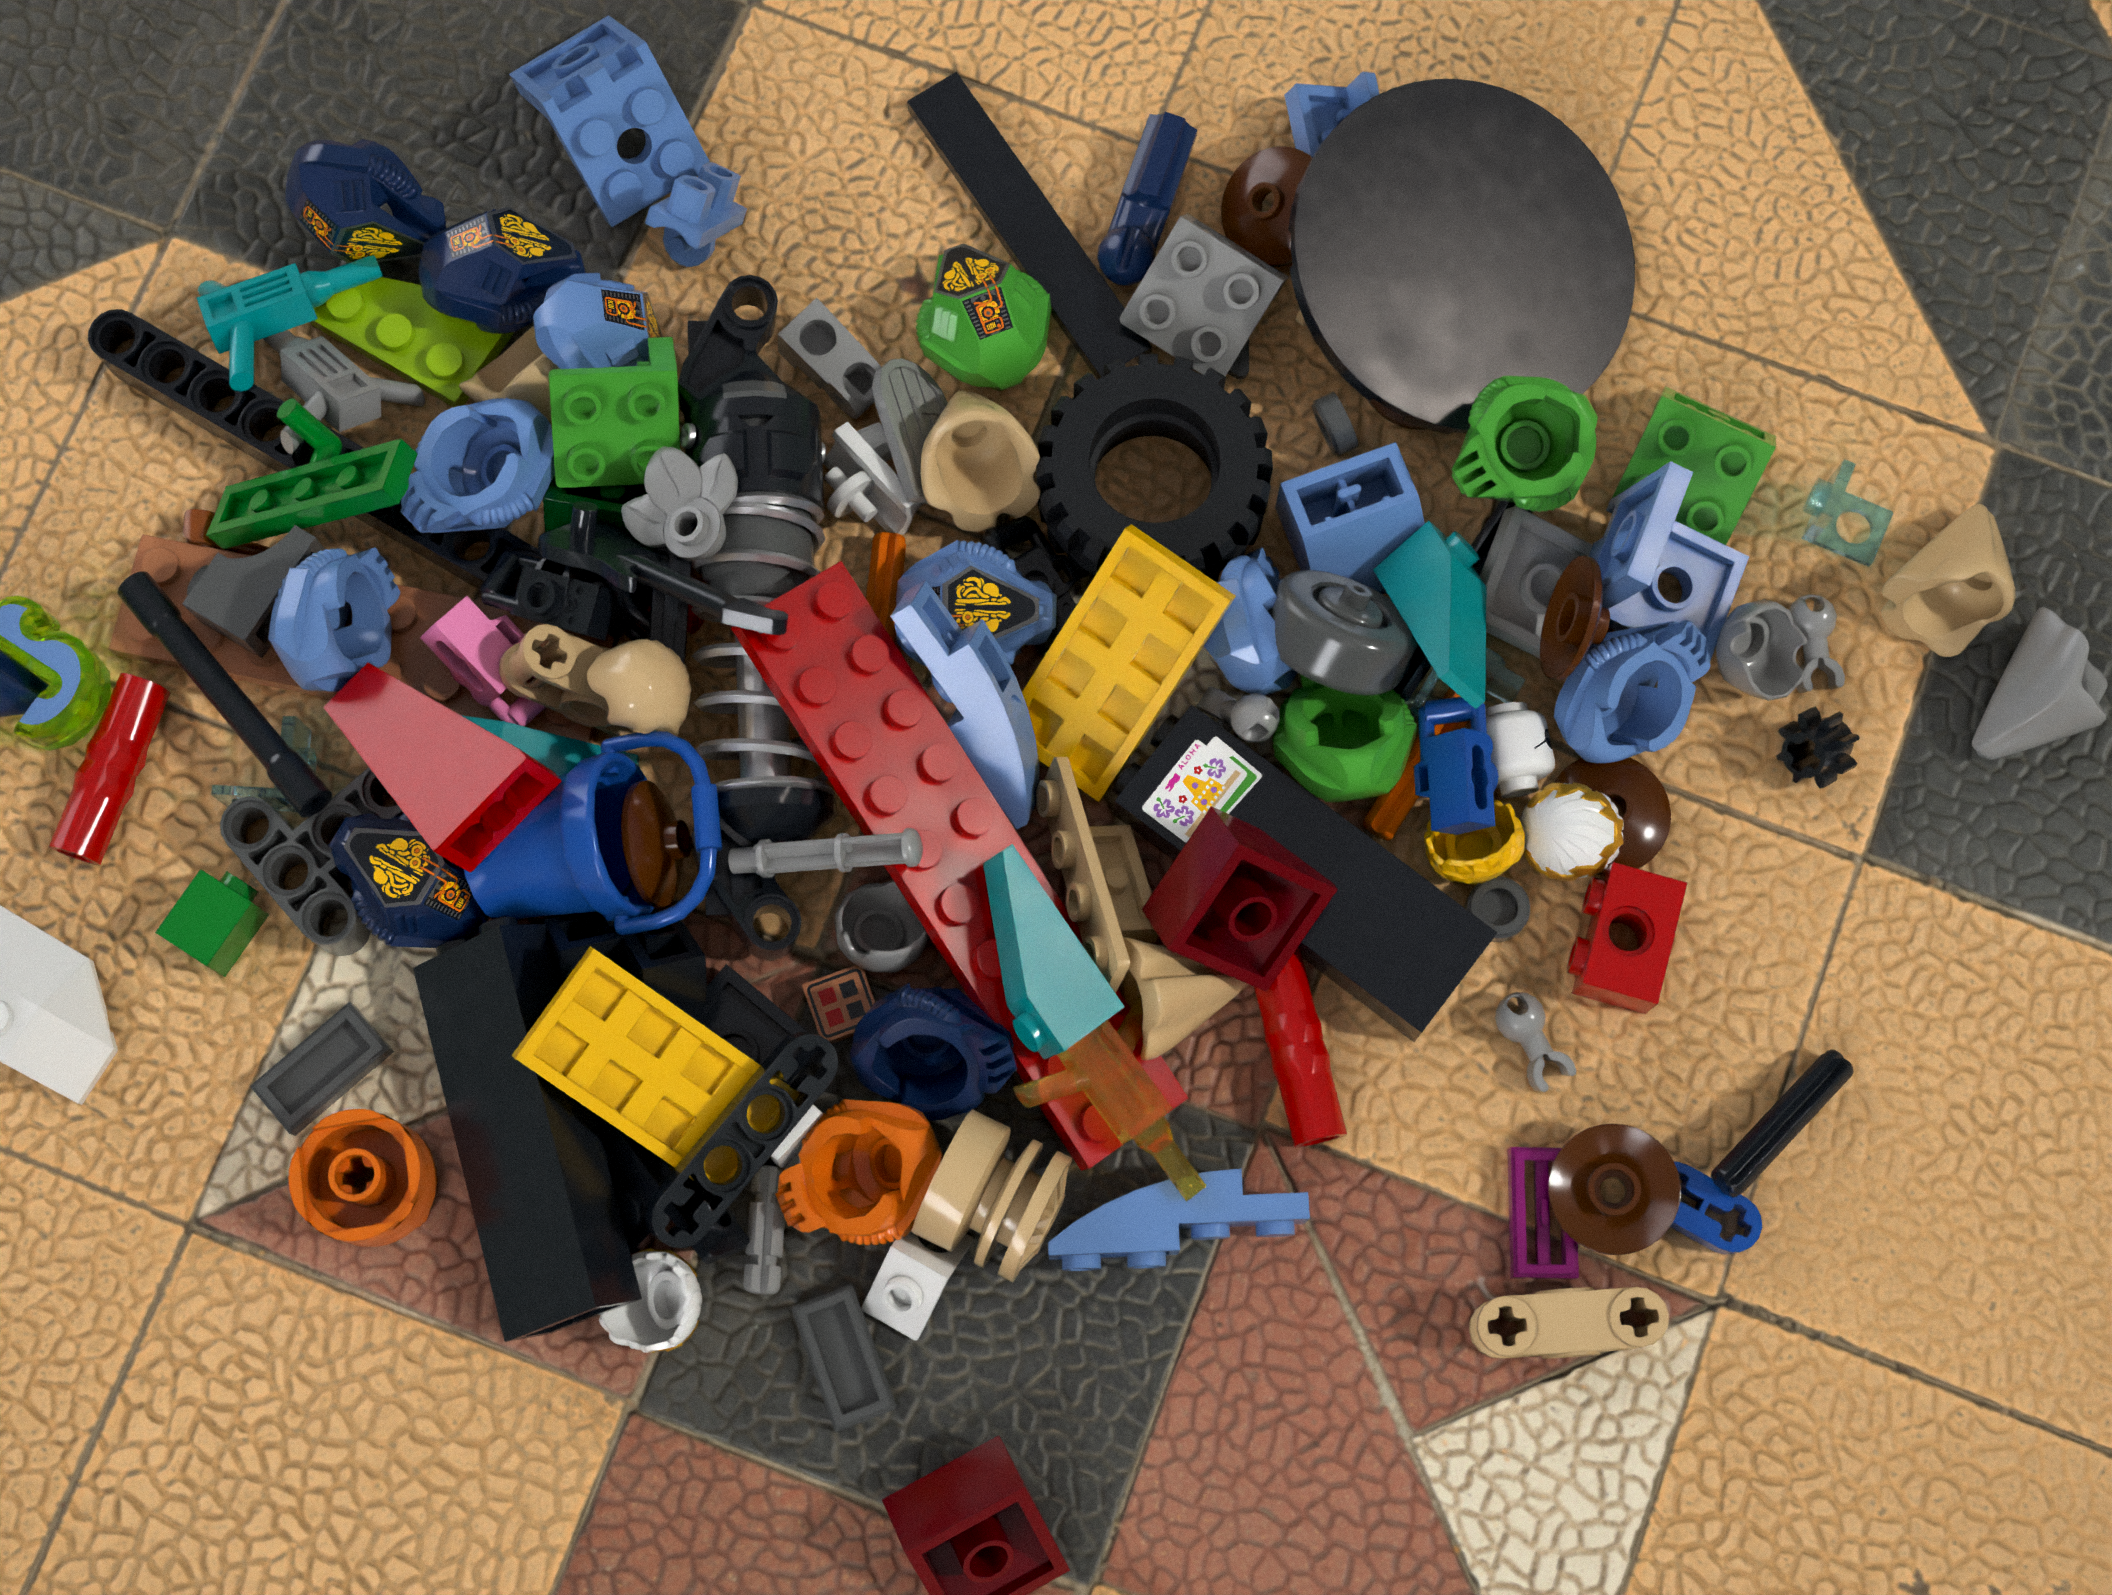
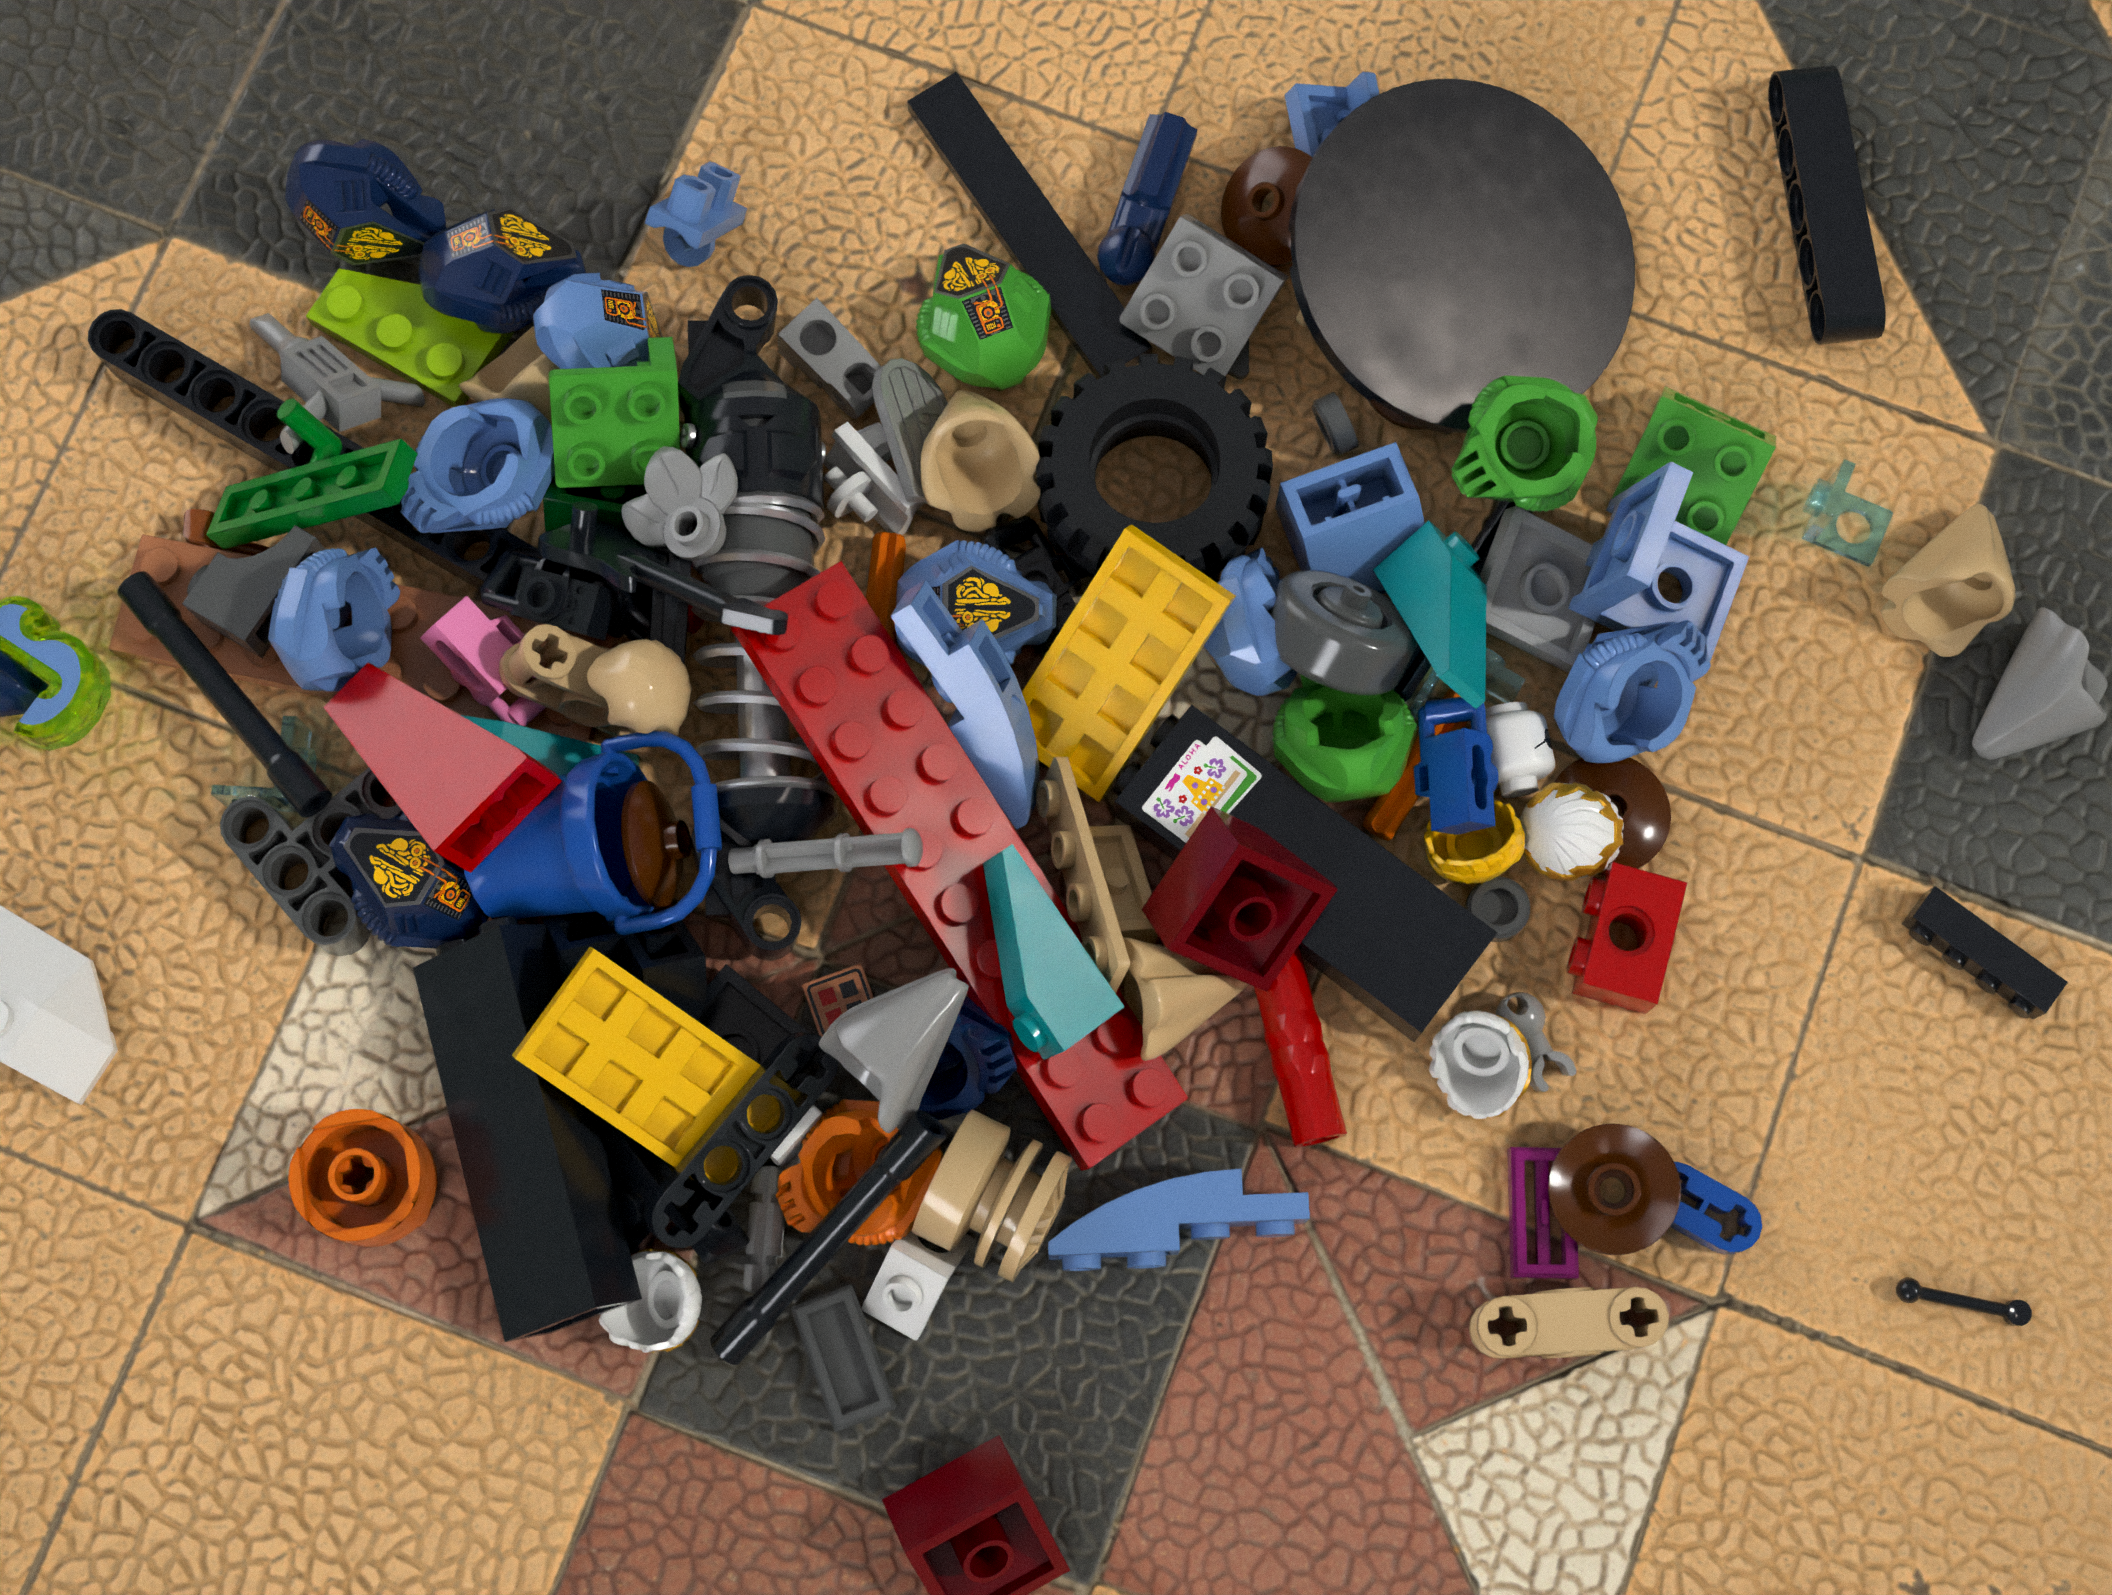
red axle [49,673,171,866] -> none
green brick [155,869,270,977] -> none
teal piece [197,255,383,392] -> none
dark grey tile [250,1002,394,1136] -> none
medium blue bracket [509,15,710,227] -> none
light grey hair [834,880,930,973] -> none
clear yellow piece [1013,995,1207,1201] -> none
light grey arm [1196,687,1280,743] -> none
reddish brown dish [1540,556,1610,681] -> none
black axle [1711,1049,1854,1198] -> none
light grey hair [1716,599,1807,701] -> none
black gear [1776,706,1860,789] -> none
light grey arm [1789,594,1845,693] -> none
none -> black piece [710,1110,947,1365]
none -> light grey hat [818,968,969,1133]
none -> white hair [1429,1010,1532,1119]
none -> black beam [1768,65,1886,345]
none -> black hinge [1896,1277,2032,1326]
none -> black piece [1902,886,2068,1019]

